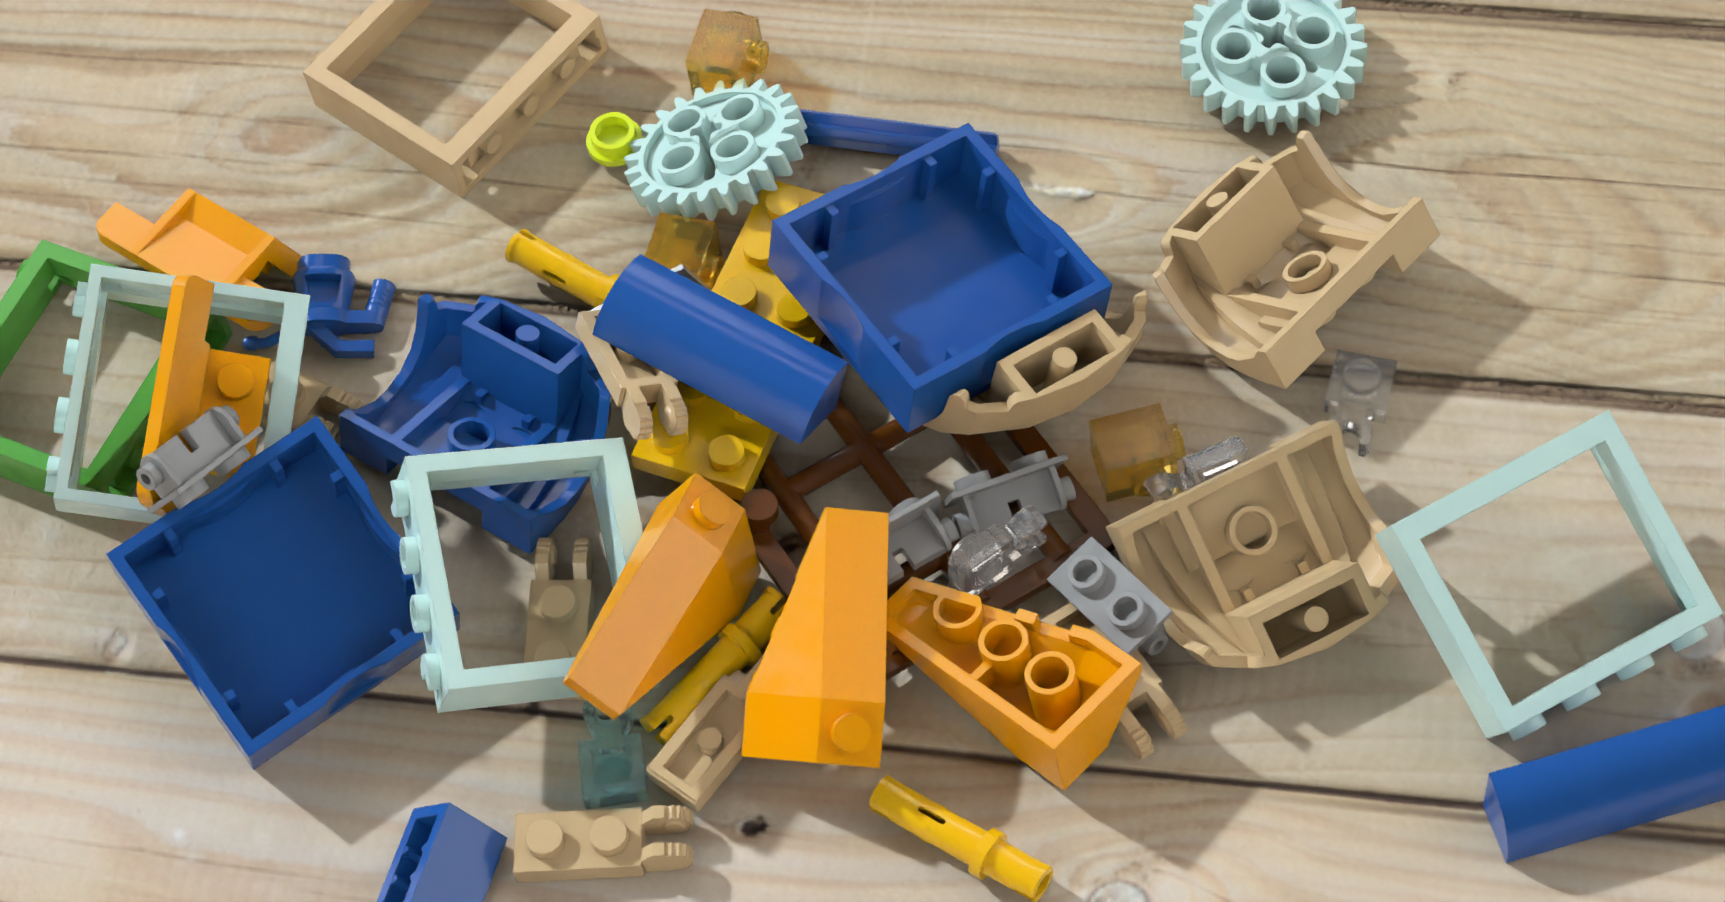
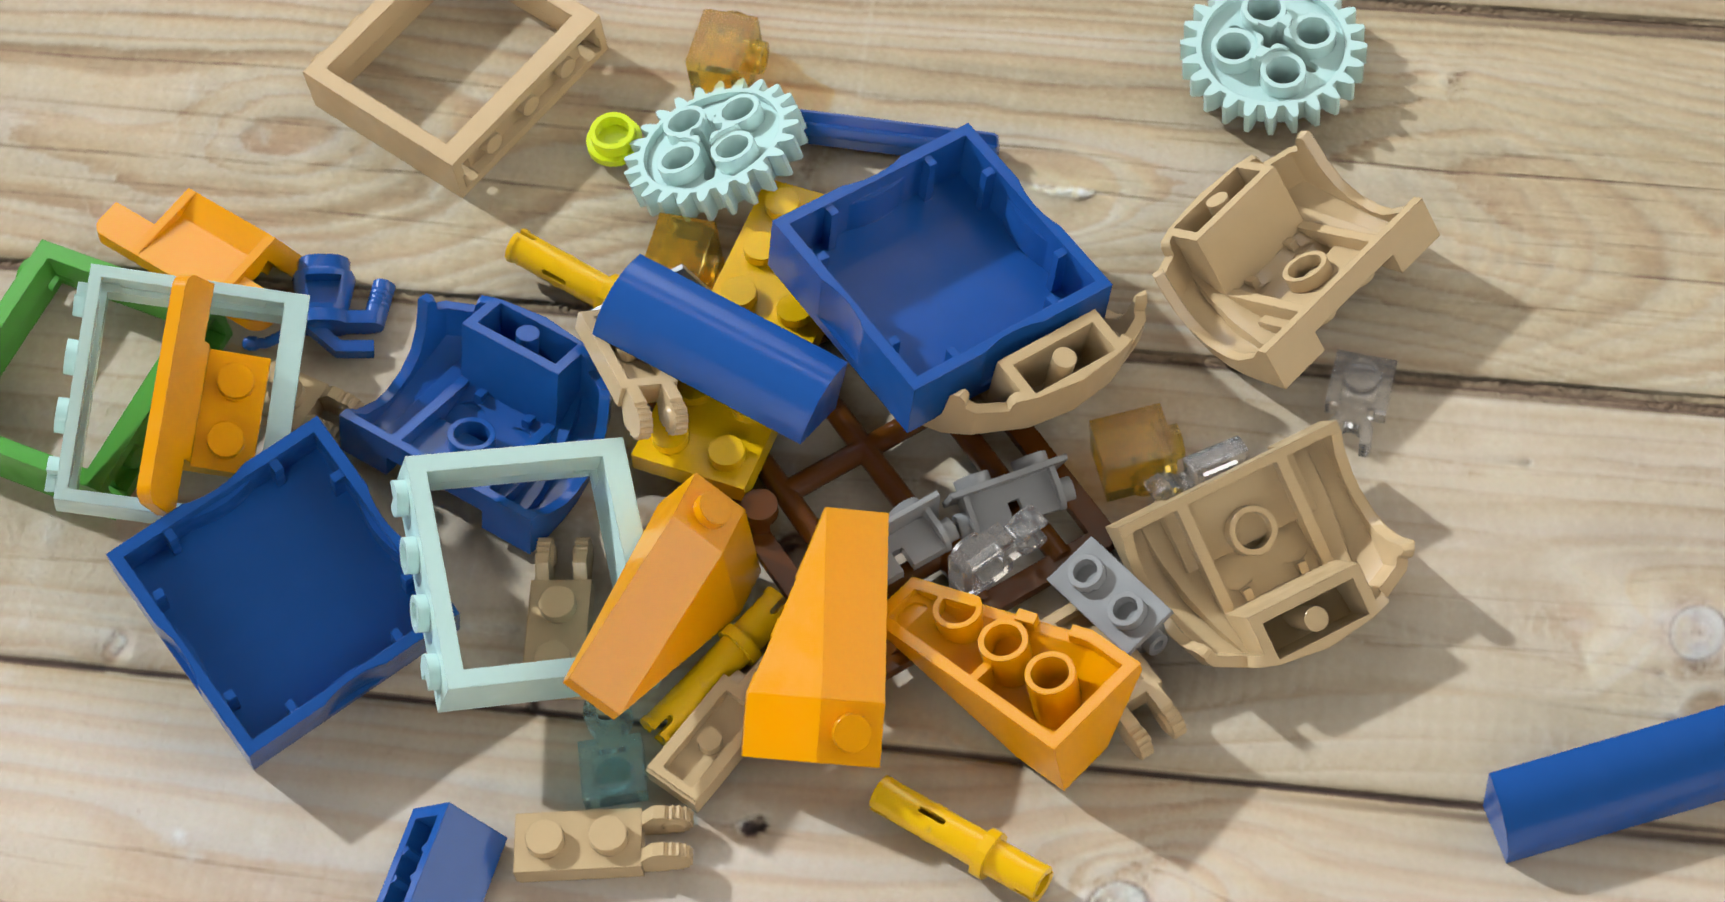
light grey hinge [136,405,264,514] -> none
light aqua window [1374,410,1723,741] -> none

